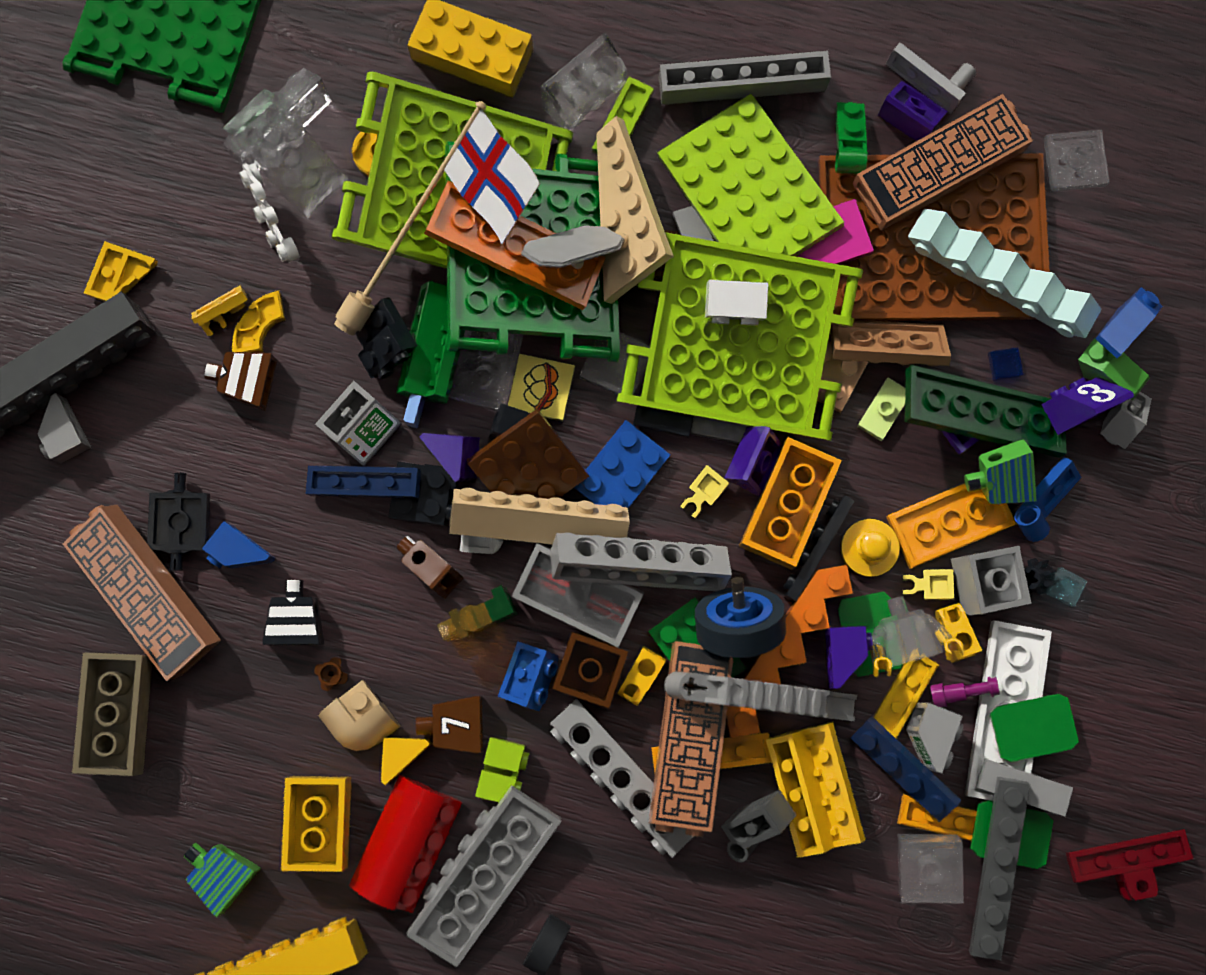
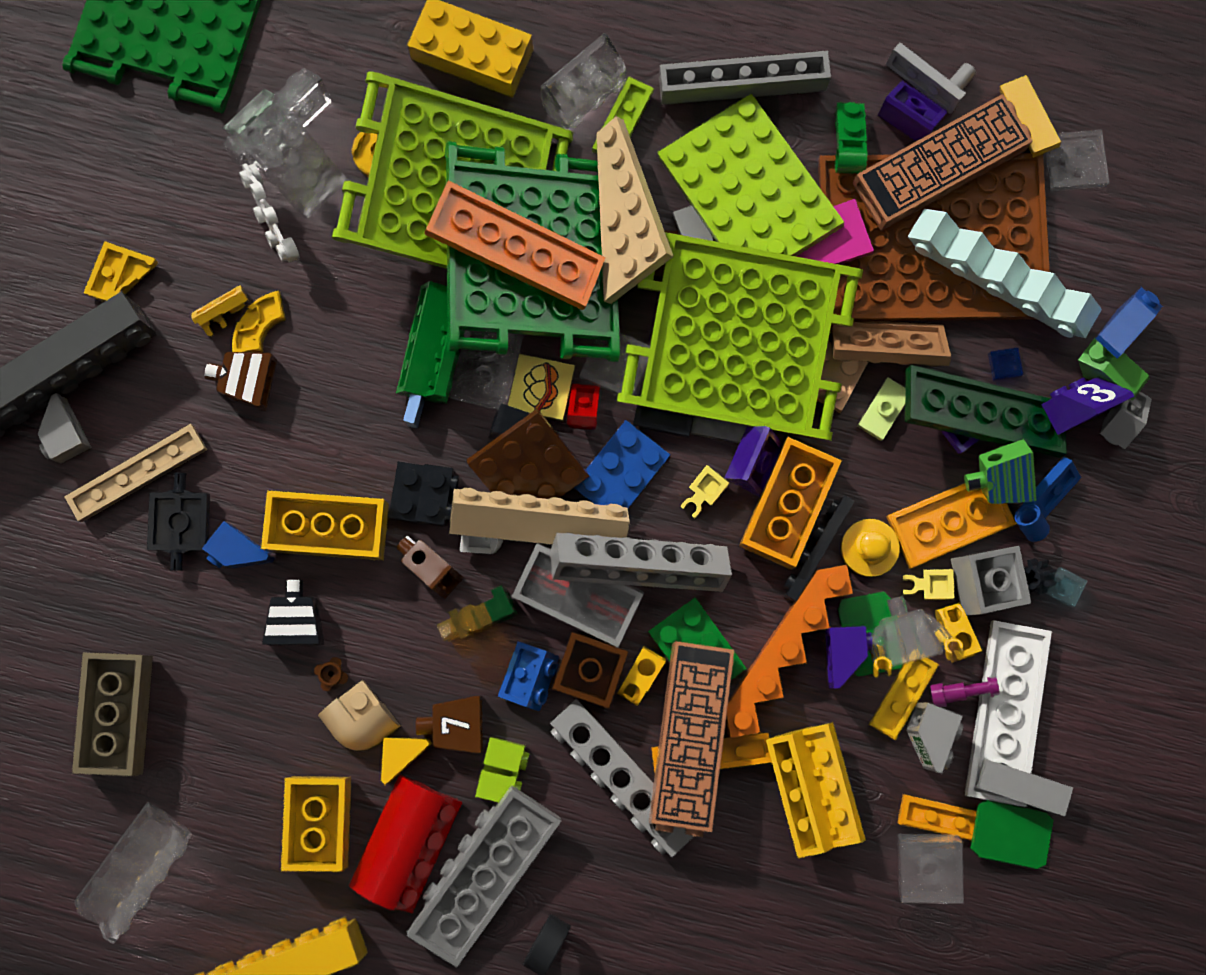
nougat brick [63,505,221,681] -> none
torso [183,843,261,917] -> none
dark blue plate [306,466,421,498] -> none
slope [315,381,402,466] -> none
flag [334,101,540,336] -> none
black plate [355,297,417,379] -> none
dark purple slope [419,433,480,482] -> none
light grey shield [521,226,624,269] -> none
light grey piece [665,671,857,721] -> none
black wheel [695,577,786,658] -> none
white brick [705,280,768,325] -> none
dark grey hinge [721,790,796,862] -> none
dark blue plate [851,716,961,822] -> none
dark grey plate [969,777,1030,960] -> none
green piece [990,694,1079,762] -> none
dark red plate [1066,829,1193,900] -> none
none -> tan plate [64,424,208,522]
none -> clear brick [74,802,192,943]
none -> yellow brick [261,491,389,560]
none -> red slope [567,384,600,430]
none -> yellow tile [1000,75,1061,158]

